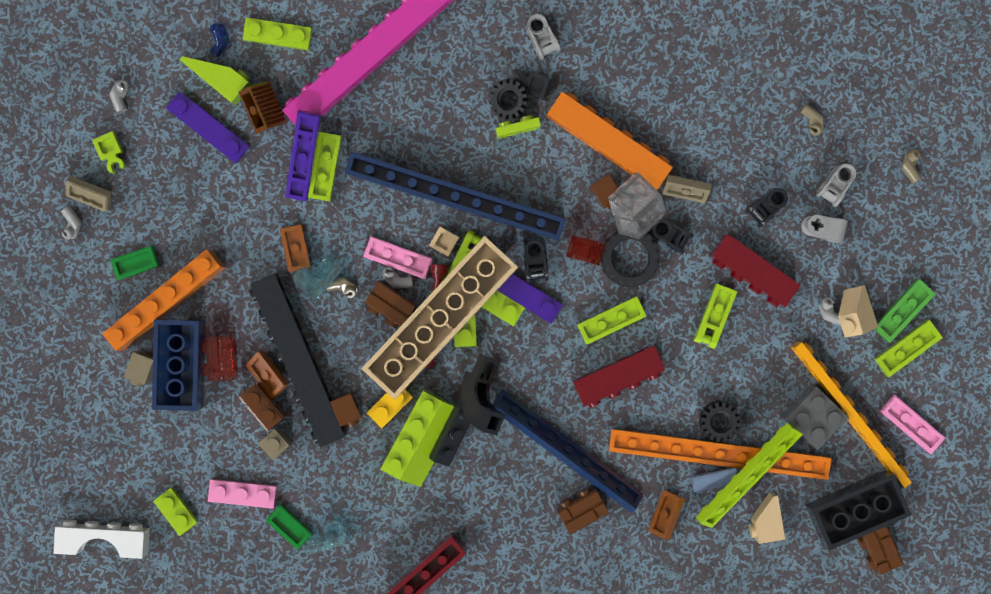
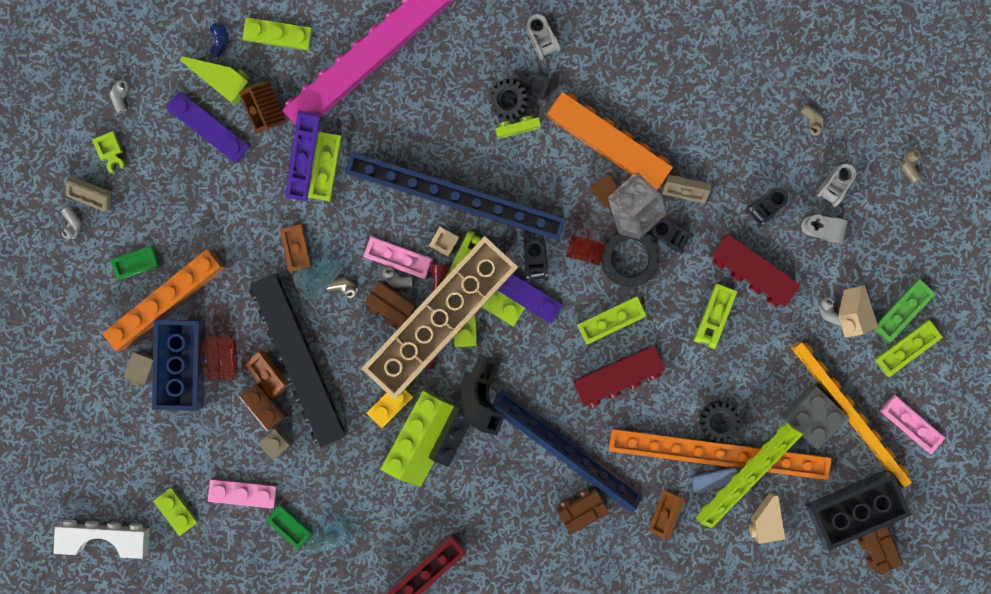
reddish brown brick [330,392,363,428] -> none

